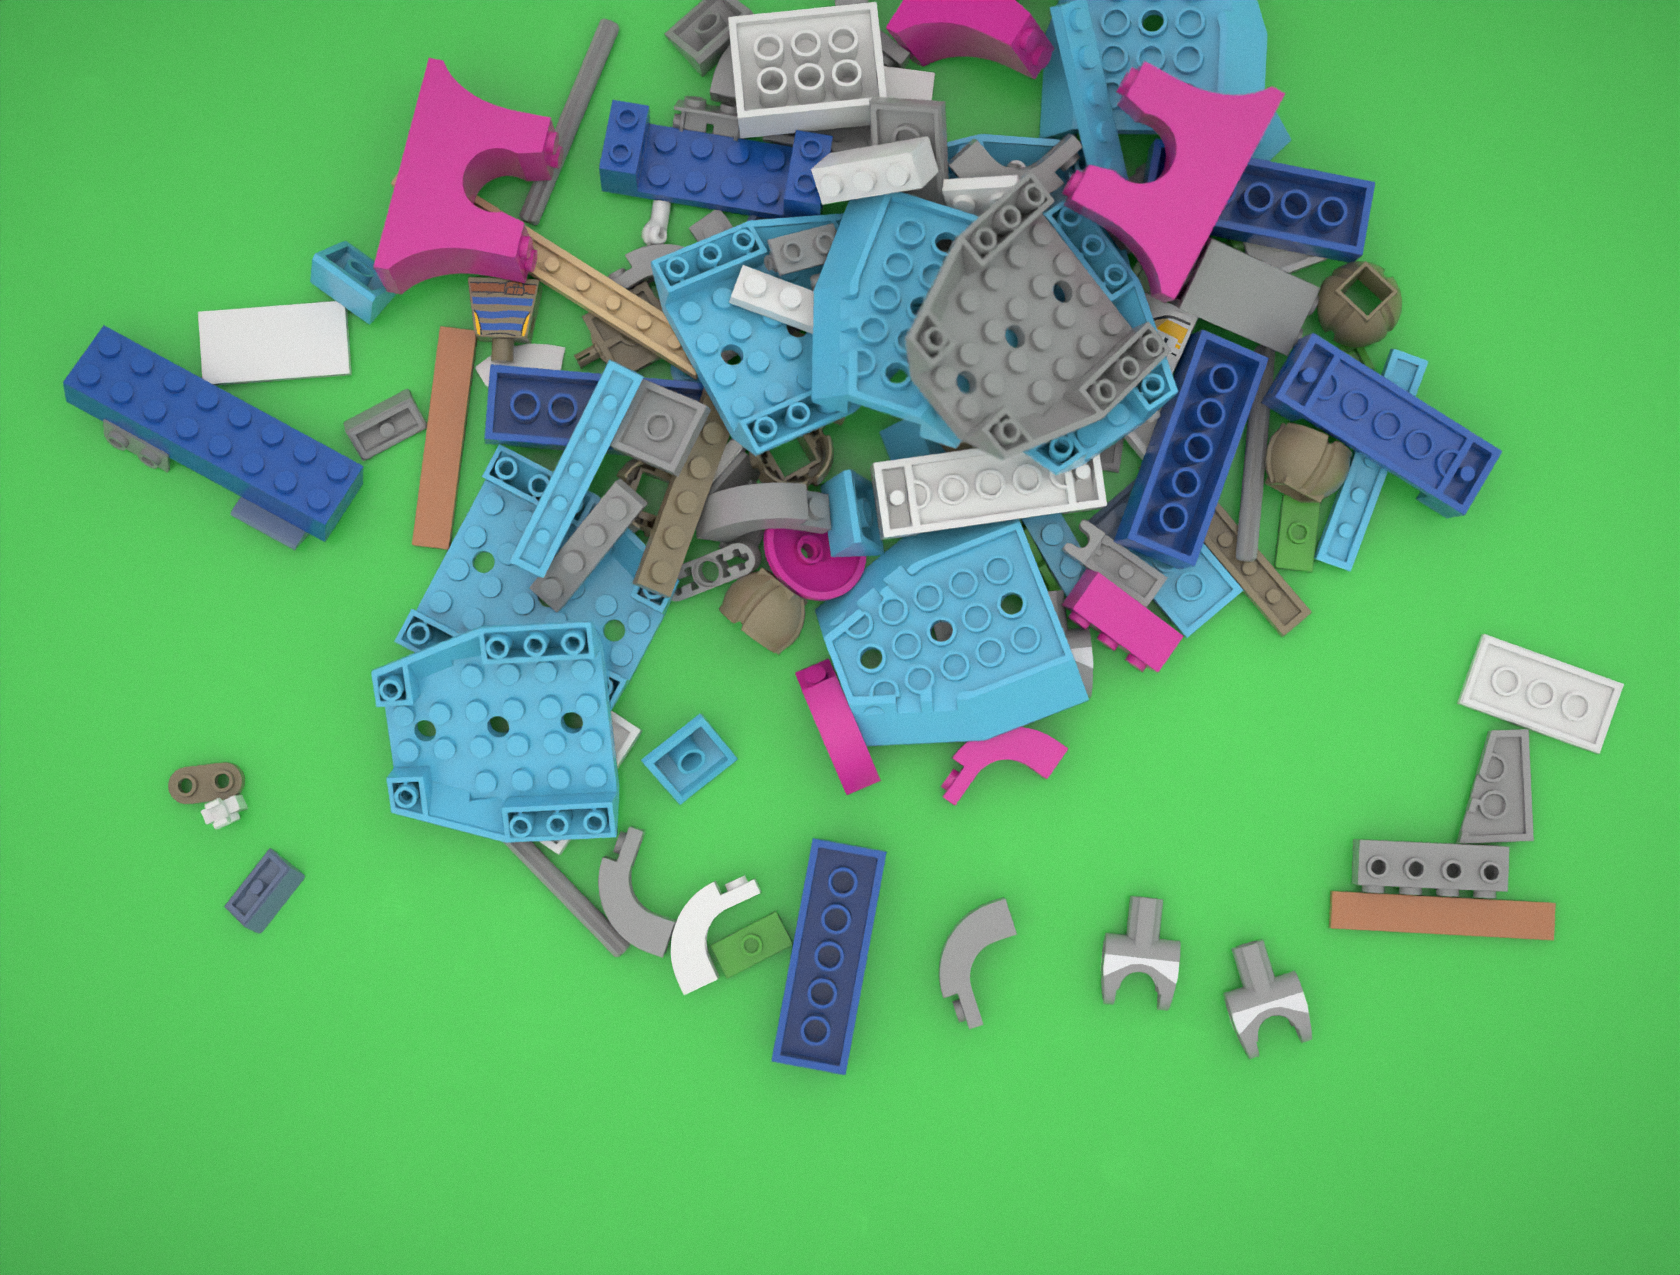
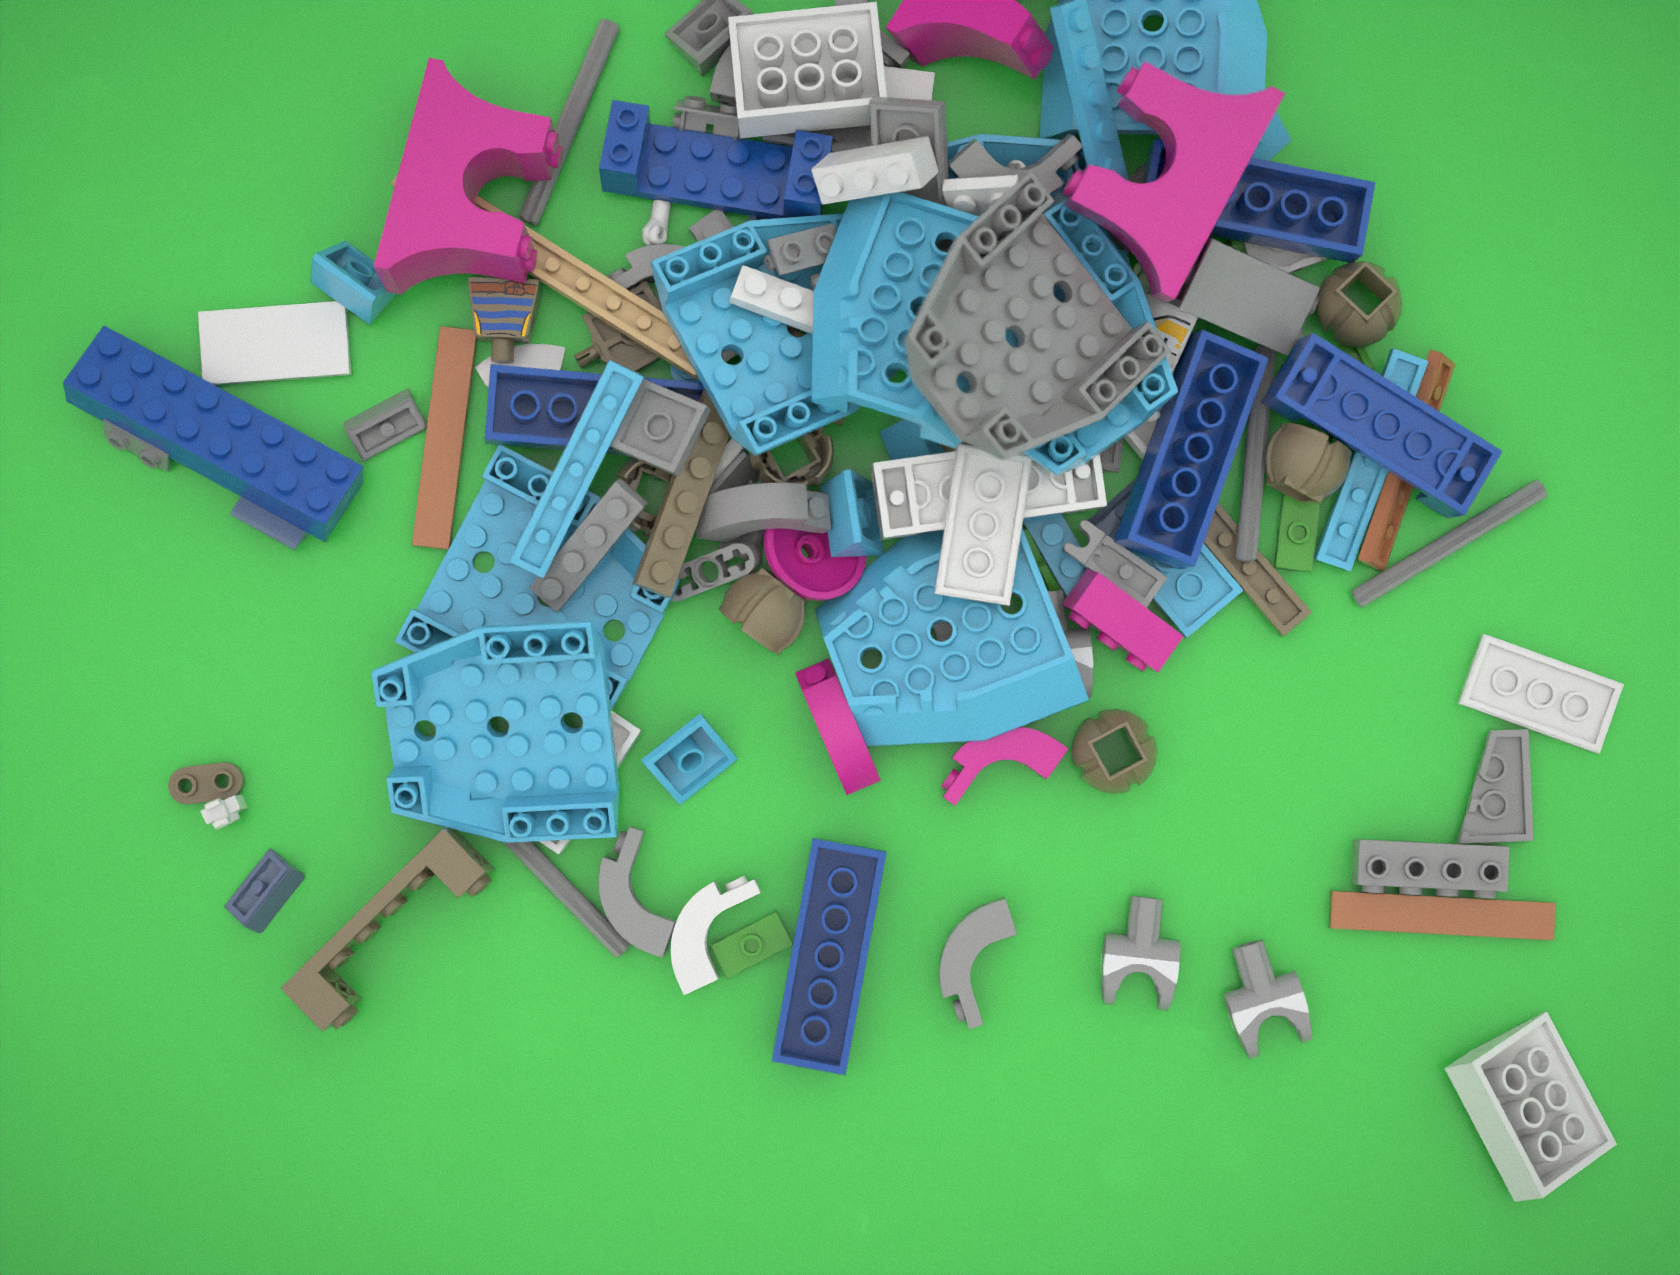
none -> dark tan plate [280,828,495,1032]
none -> white tile [934,444,1032,606]
none -> dark tan piece [1072,709,1157,794]
none -> light grey axle [1351,480,1548,607]
none -> nougat tile [1358,350,1455,571]
none -> white slope [1444,1012,1617,1202]

